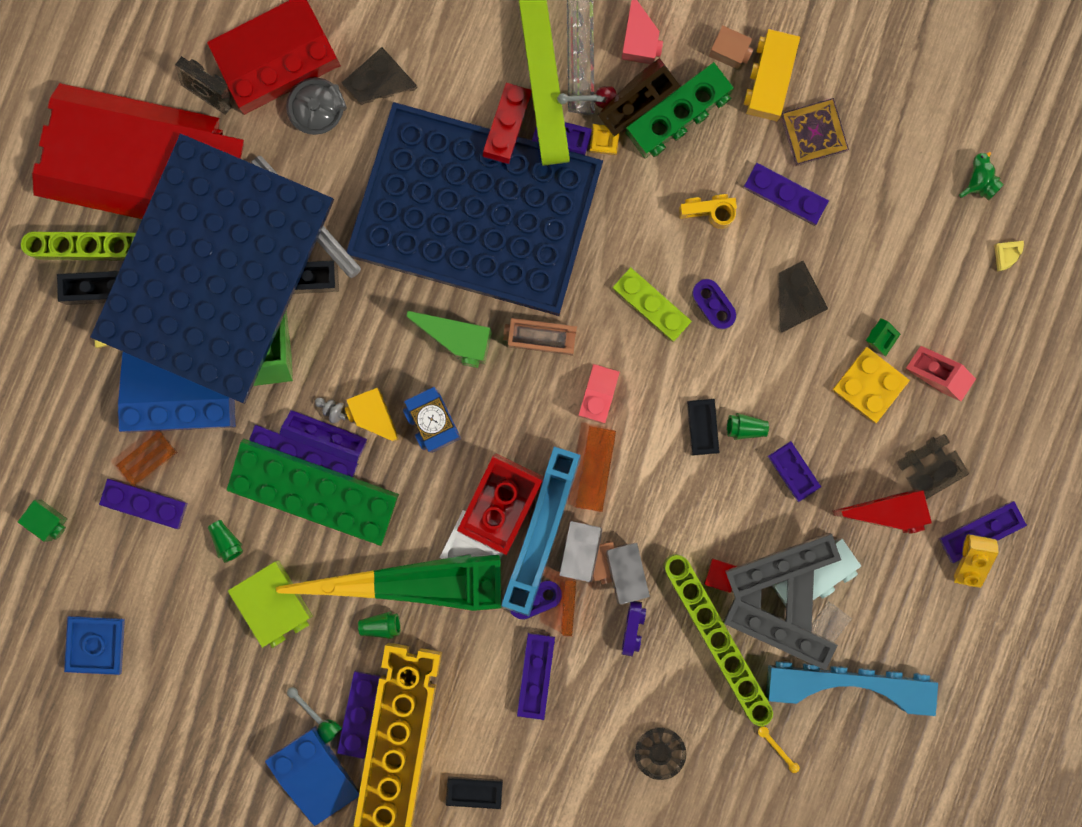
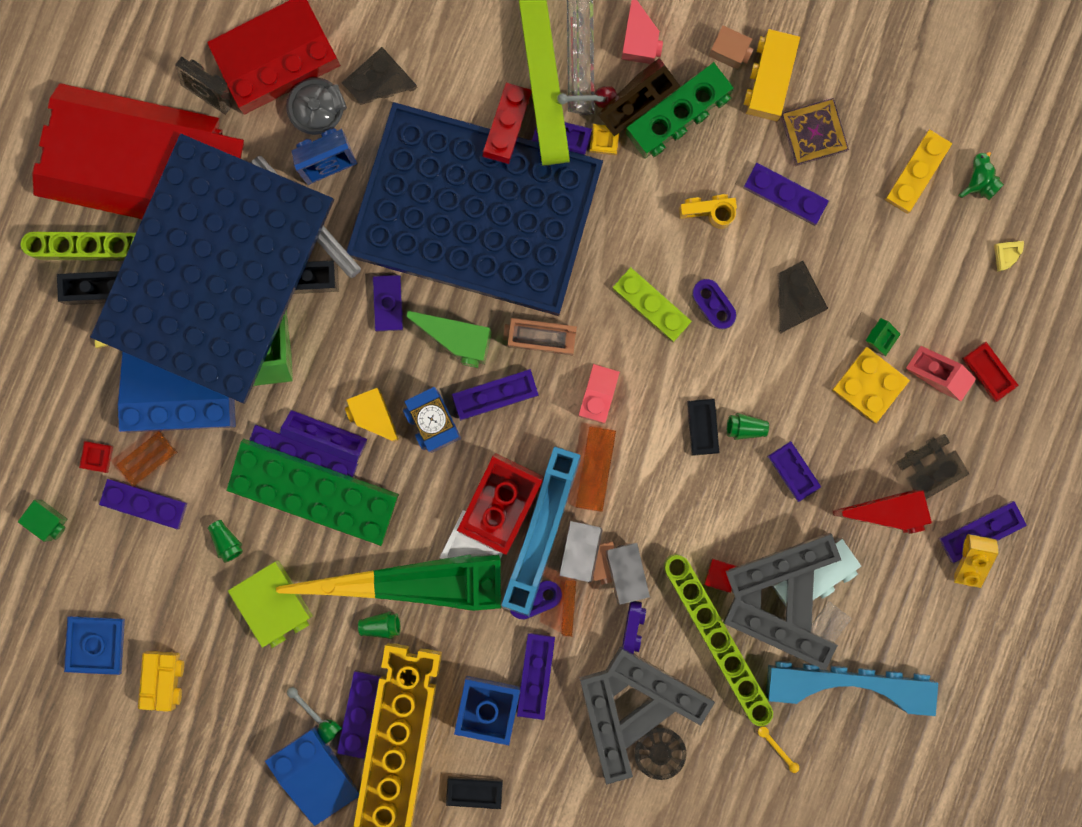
light grey hair [315,397,347,424] -> none
none -> red tile [79,441,113,473]
none -> yellow brick [138,651,184,712]
none -> blue slope [291,128,358,185]
none -> dark purple plate [373,275,403,332]
none -> dark purple plate [452,369,539,421]
none -> blue brick [454,676,521,746]
none -> dark grey plate [579,647,715,785]
none -> yellow plate [885,129,953,214]
none -> red tile [962,342,1019,402]

